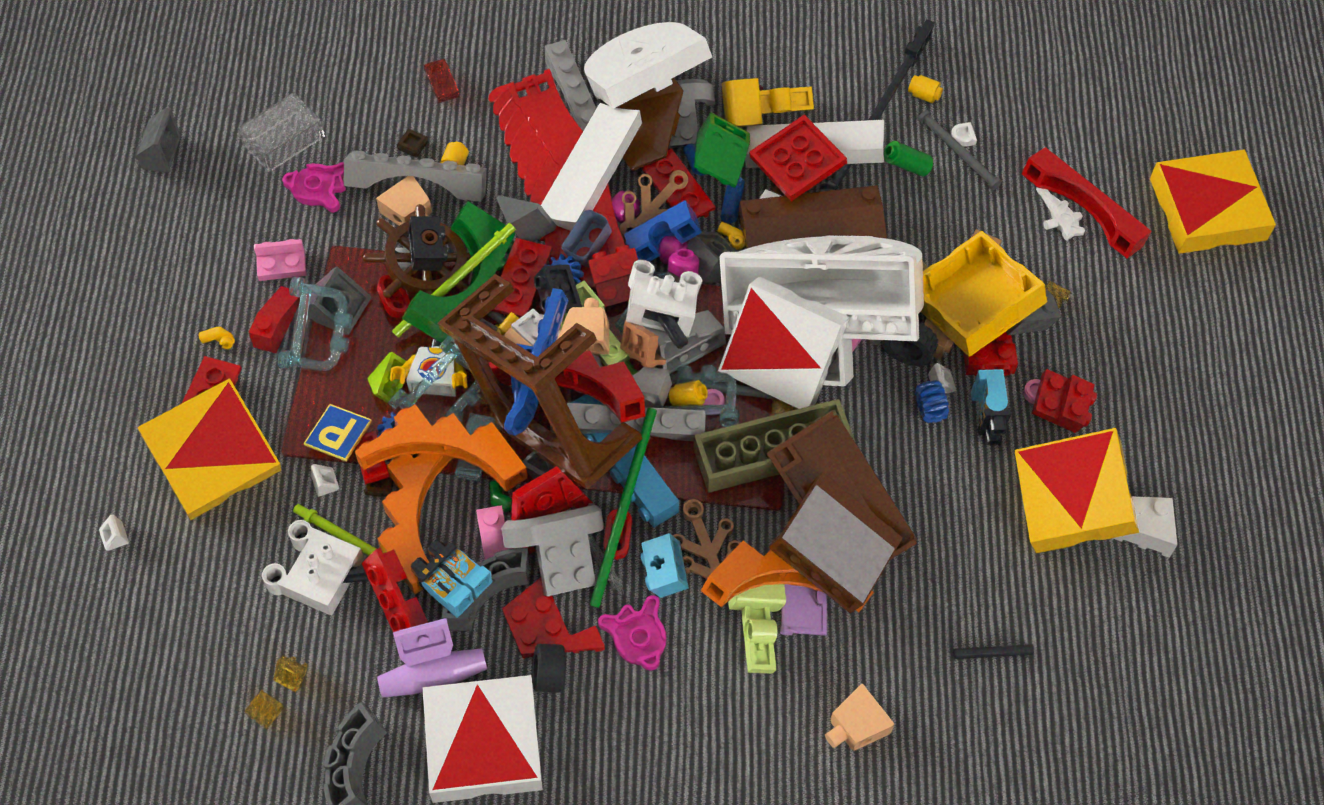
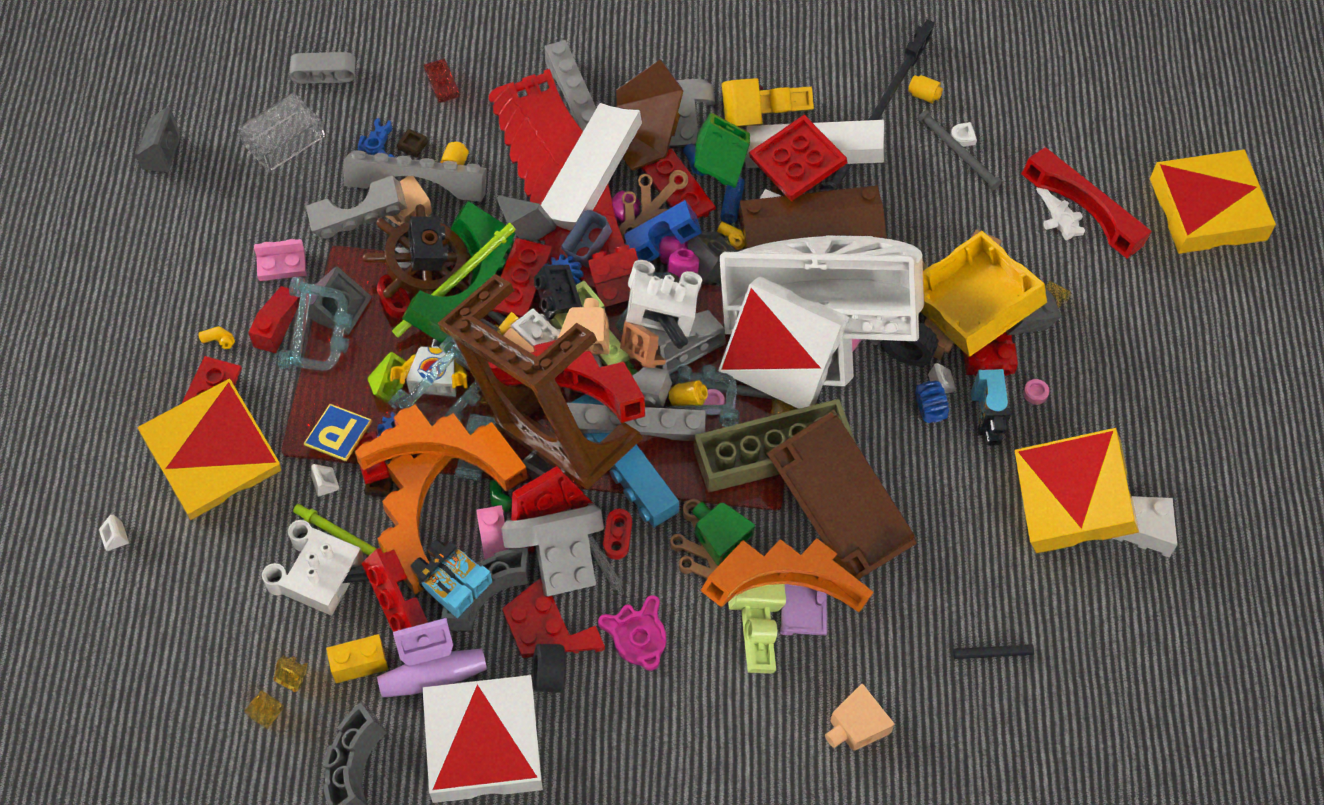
dark pink tile [282,162,346,213] -> none
blue piece [504,288,568,436] -> none
white piece [584,22,712,109] -> none
green piece [590,408,657,608] -> none
medium azure brick [641,533,689,598] -> none
flat silver panel [768,472,903,614] -> none
green brick [884,141,933,177] -> none
red plate [1031,369,1097,433] -> none
none -> light grey beam [289,52,356,84]
none -> light grey arch [306,176,407,238]
none -> yellow brick [326,634,388,683]
none -> blue piece [358,118,395,158]
none -> green torso [692,502,755,566]

